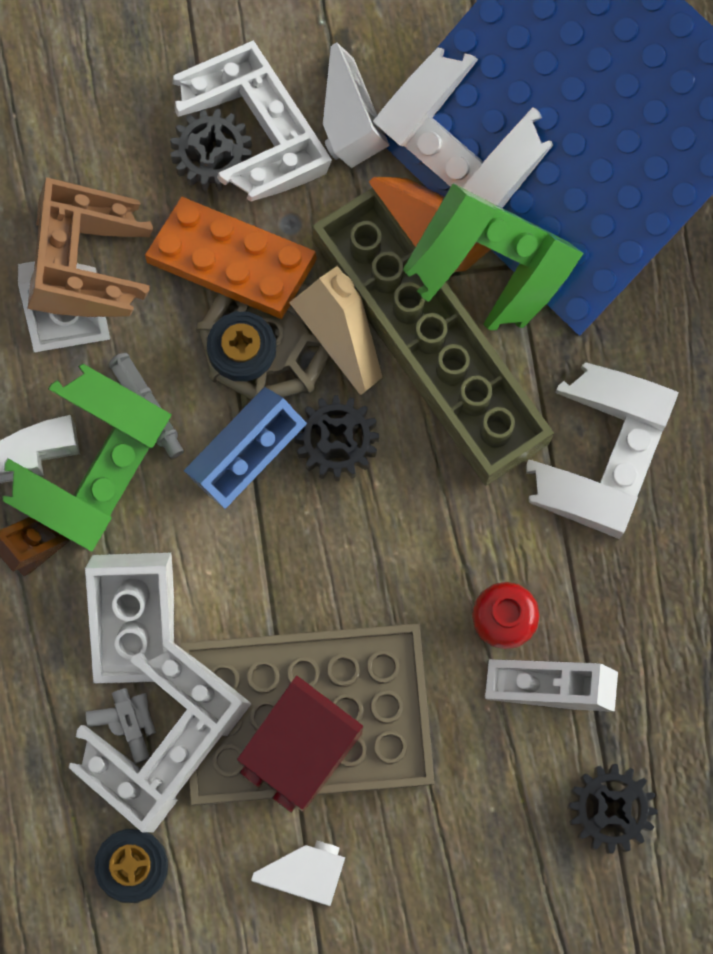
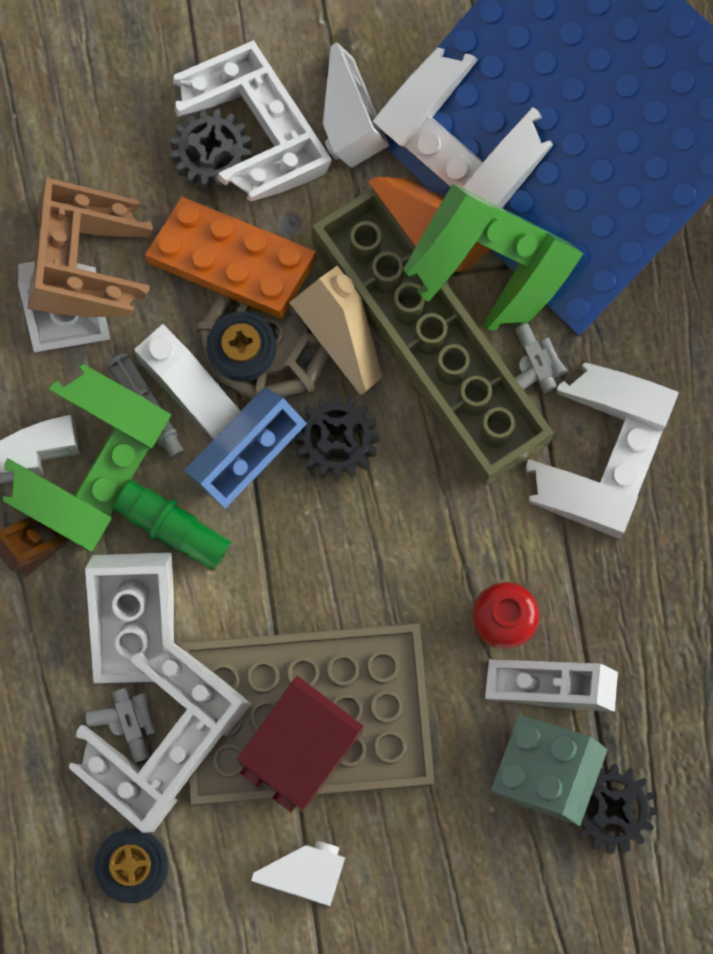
none -> green piece [113,480,232,572]
none -> white slope [134,324,240,439]
none -> sand green brick [491,715,608,826]
none -> light grey piece [515,323,568,393]

